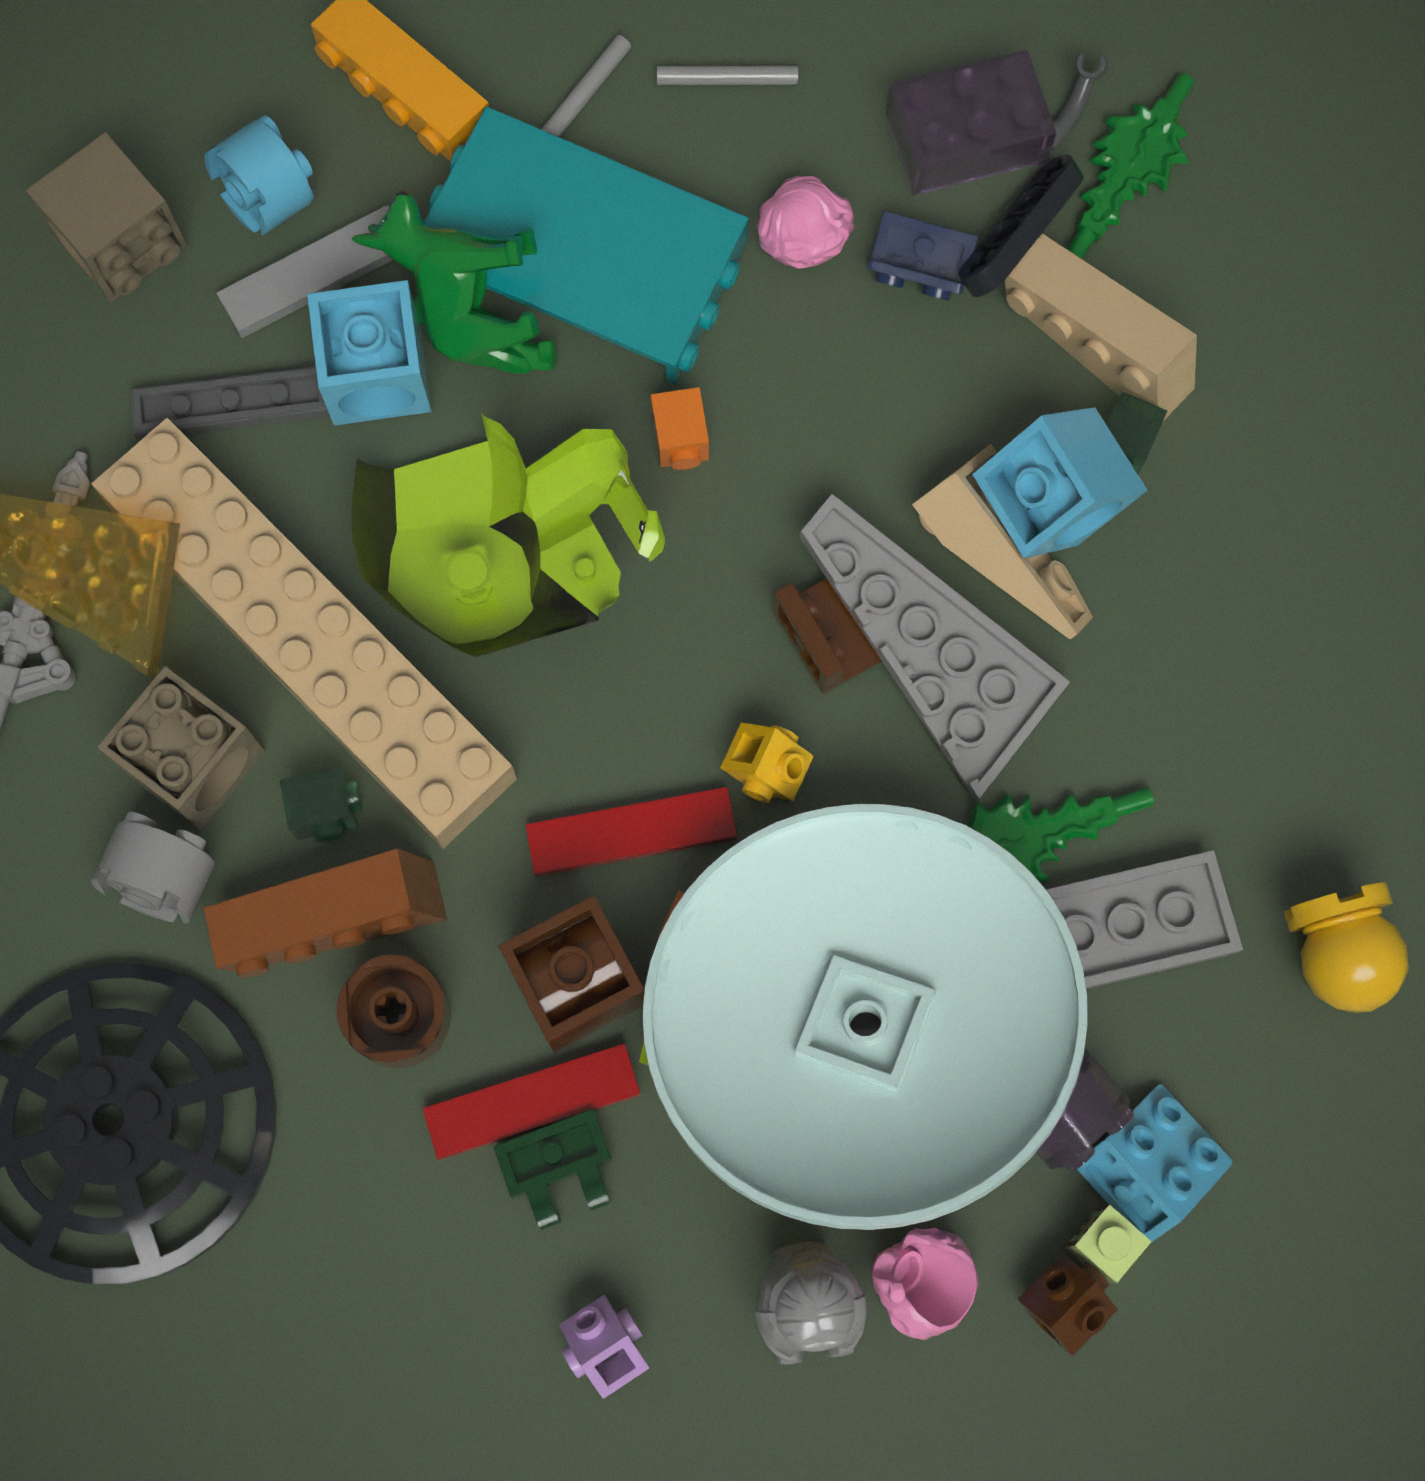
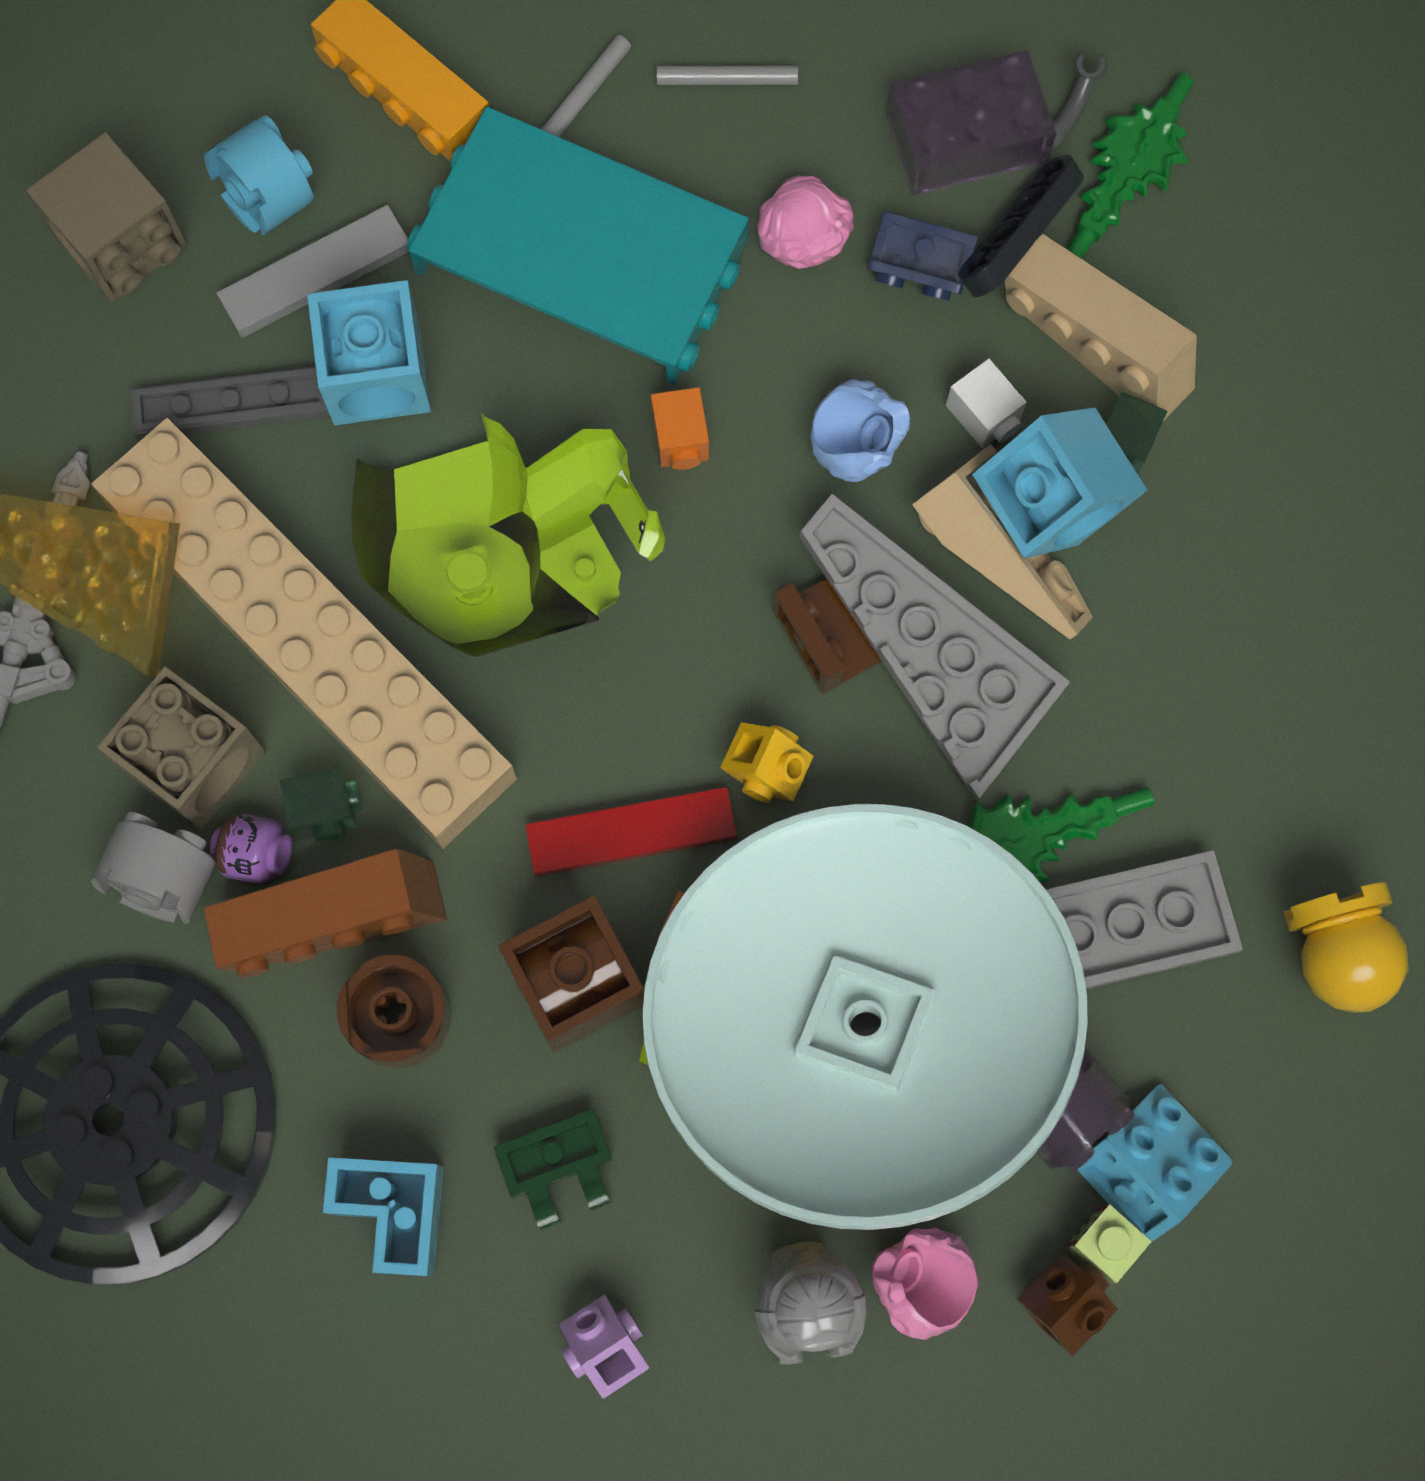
green animal [352,190,558,374] -> none
red tile [422,1043,641,1160] -> none
none -> medium lavender head [210,813,293,885]
none -> medium azure brick [323,1157,444,1277]
none -> light blue hair [810,379,911,482]
none -> white brick [946,359,1027,449]

